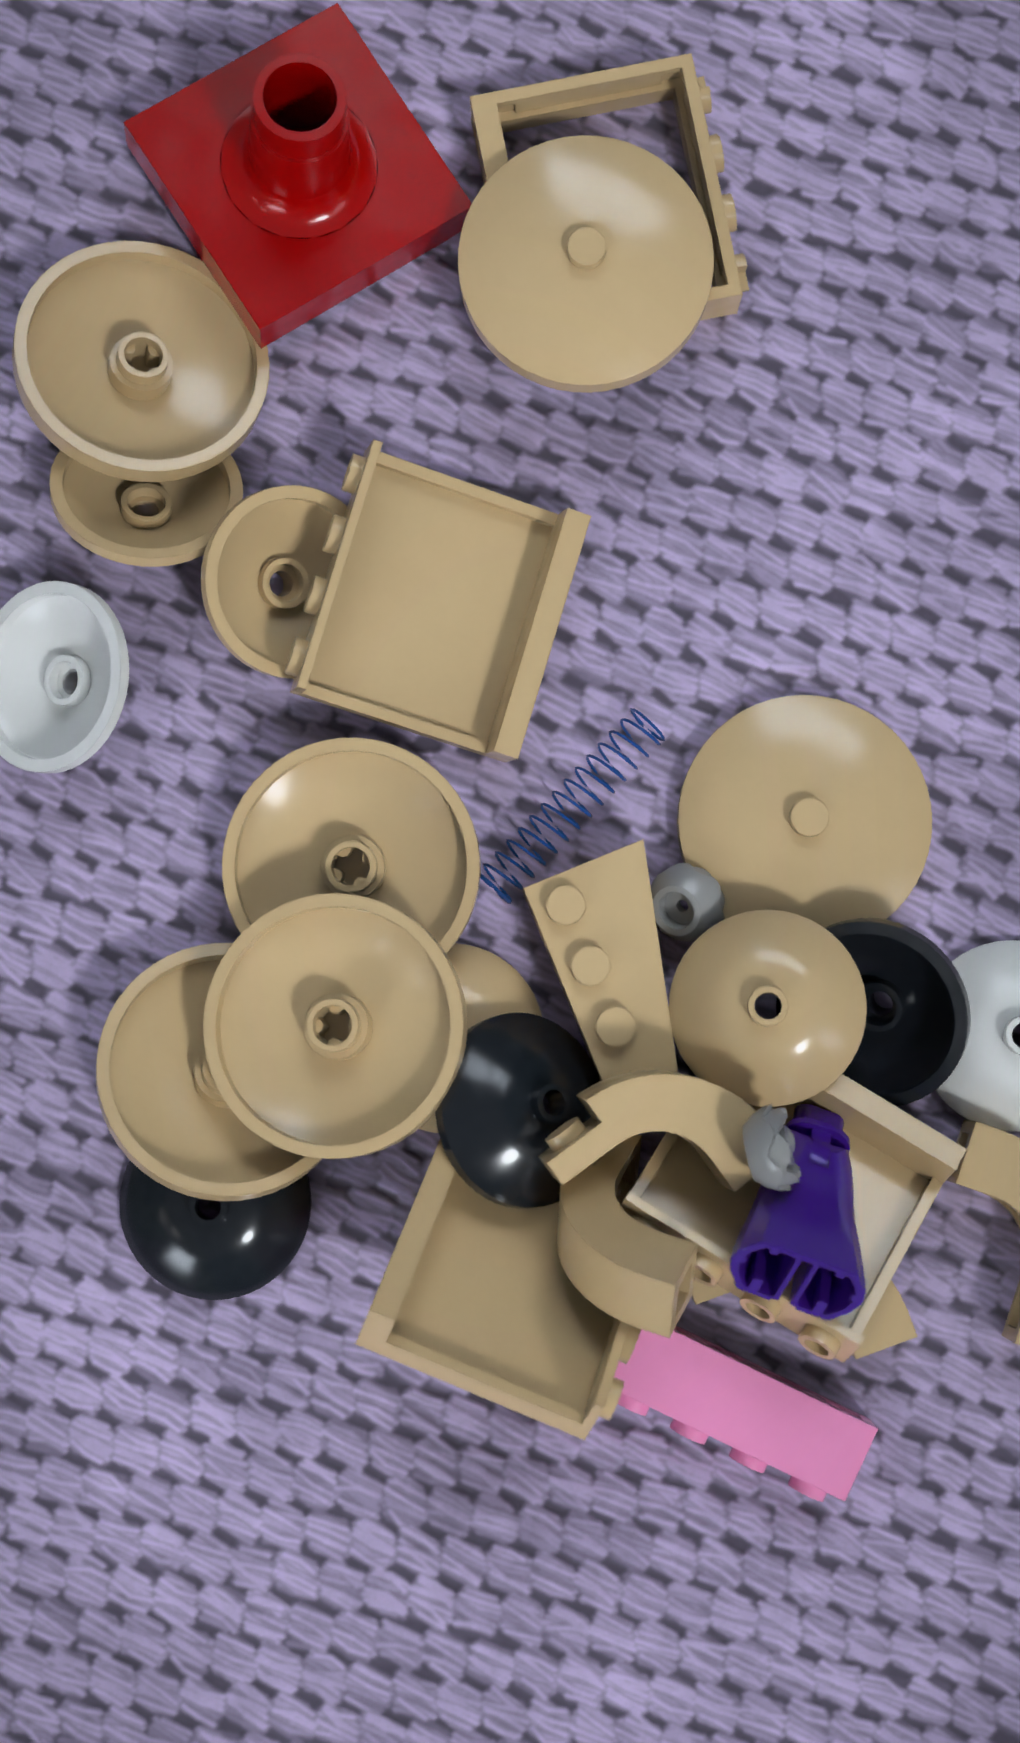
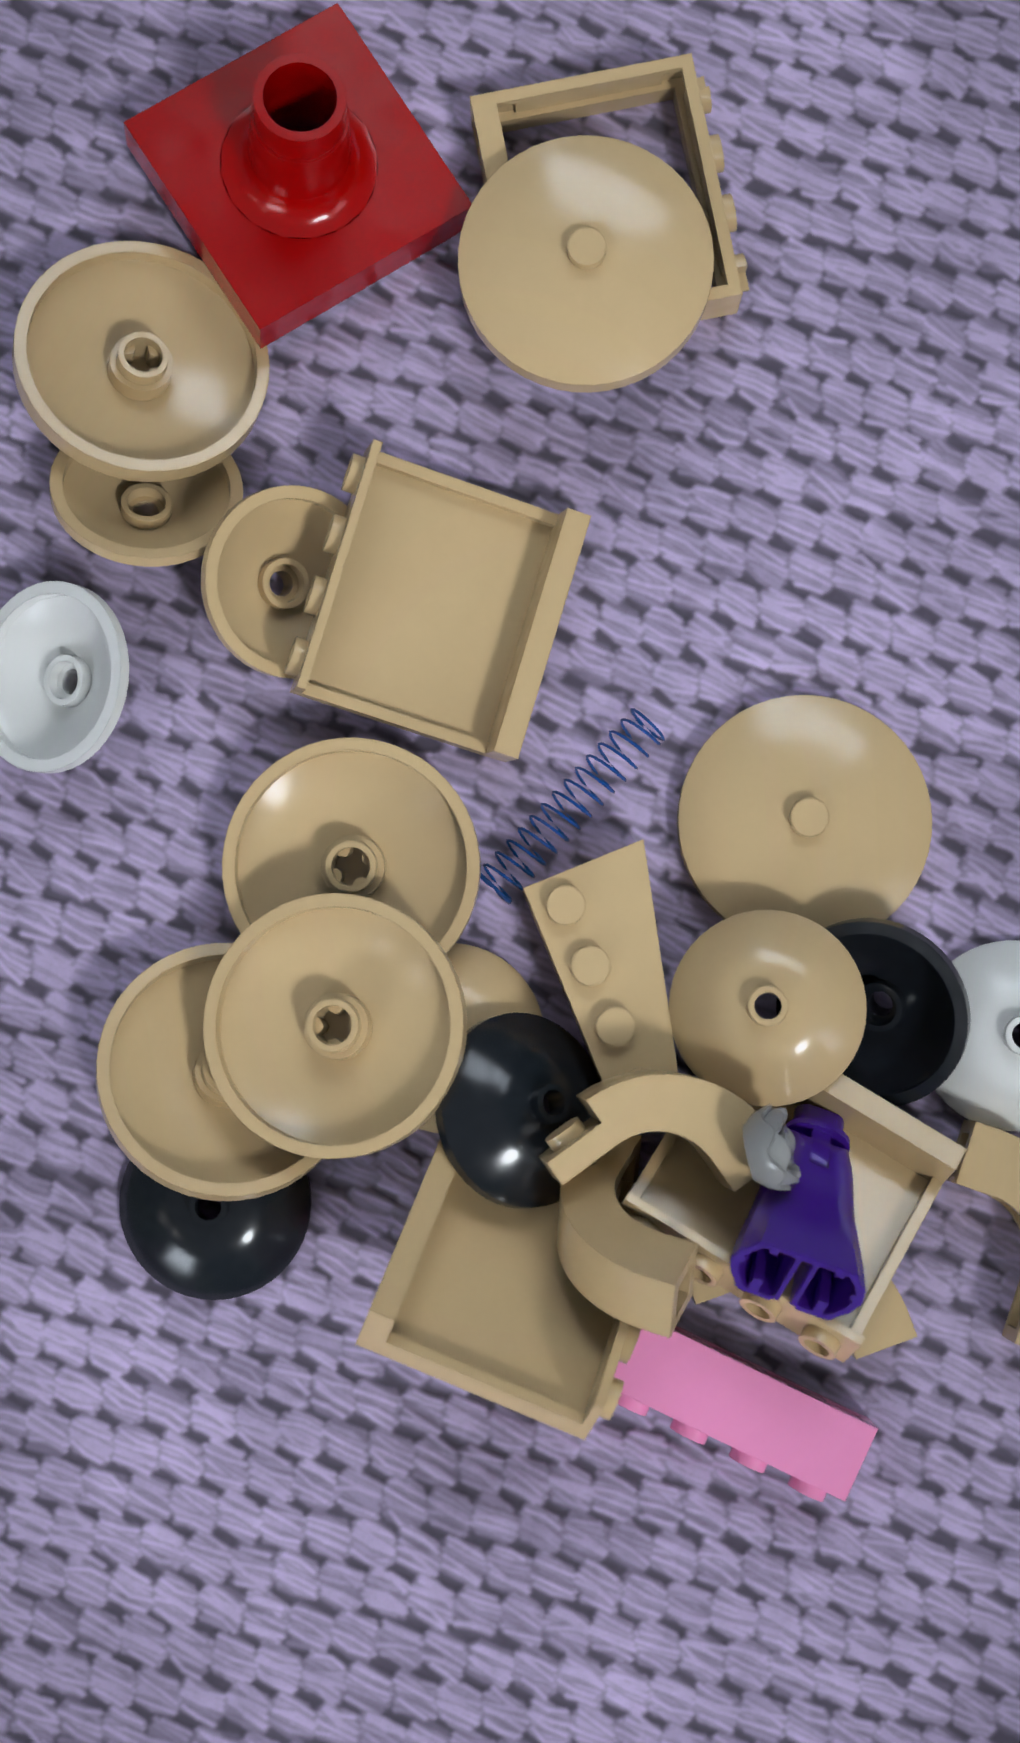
light grey plate [651,863,725,942] -> none

